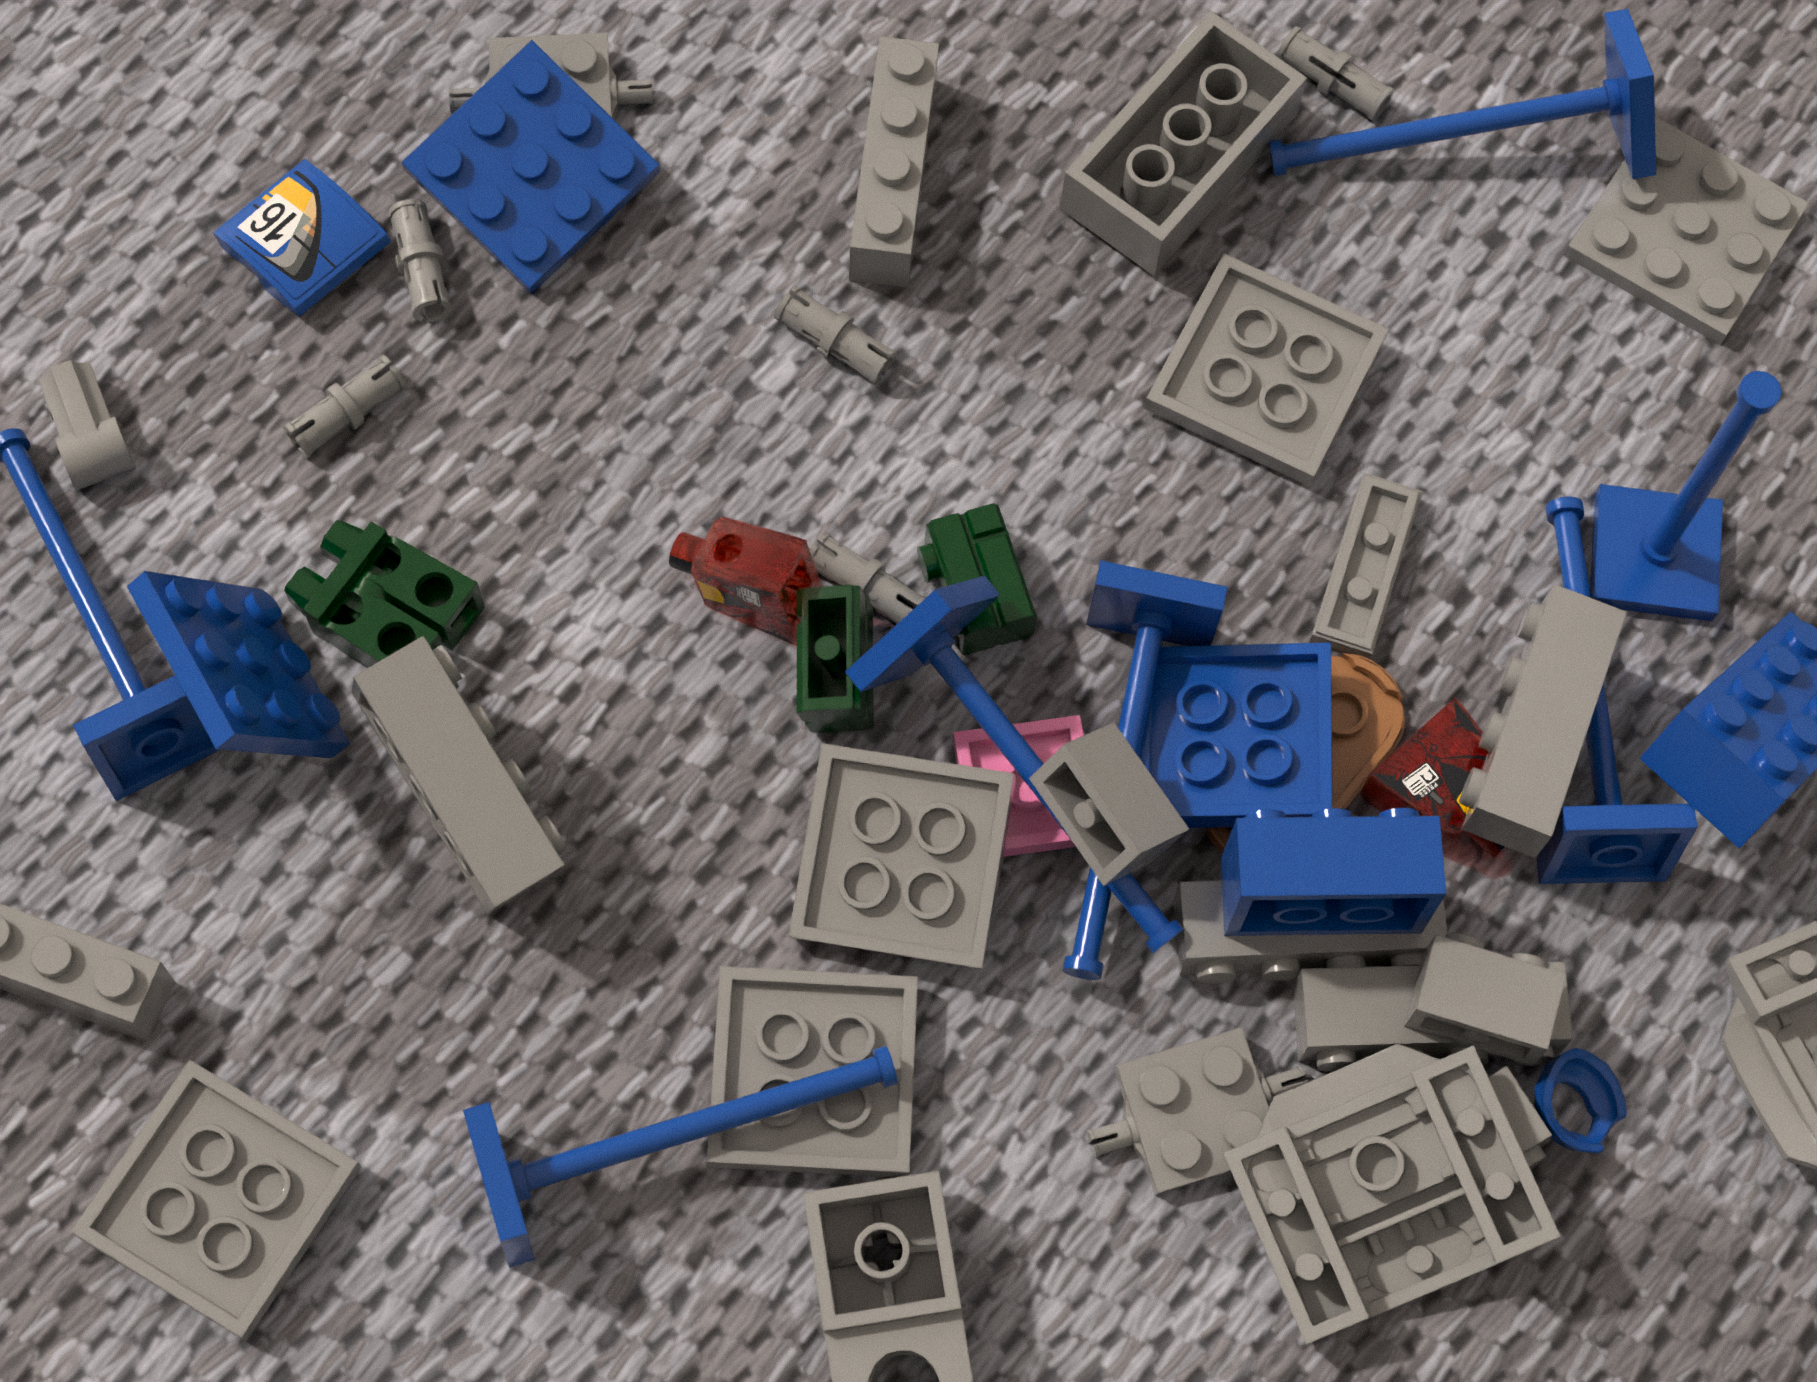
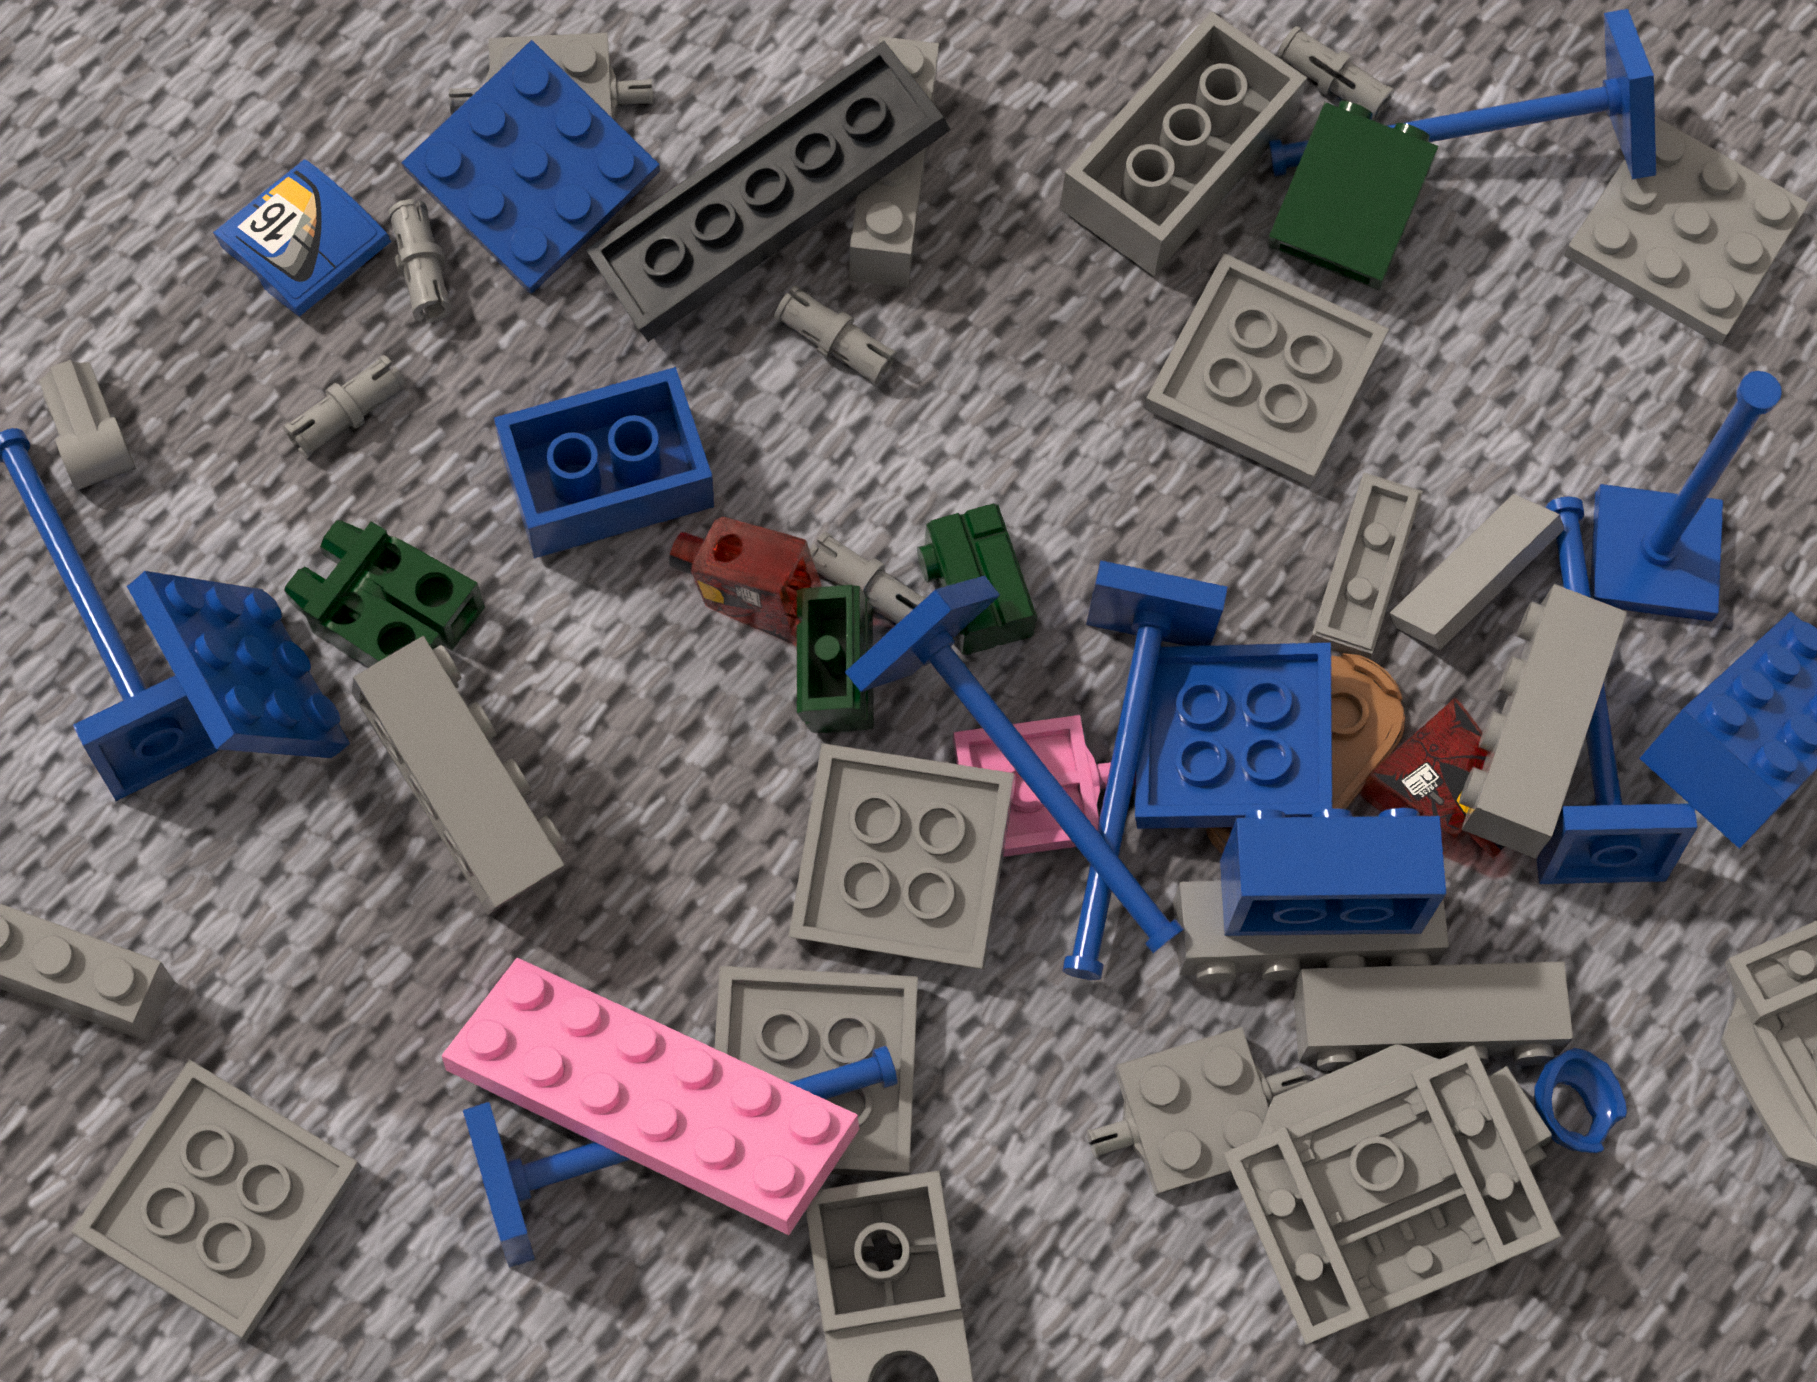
light grey brick [1029,722,1189,886] -> none
light grey brick [1404,933,1567,1066] -> none
none -> bright pink plate [442,958,859,1235]
none -> blue brick [494,367,714,559]
none -> black plate [586,41,951,342]
none -> dark green brick [1268,101,1438,291]
none -> light grey tile [1390,494,1565,650]

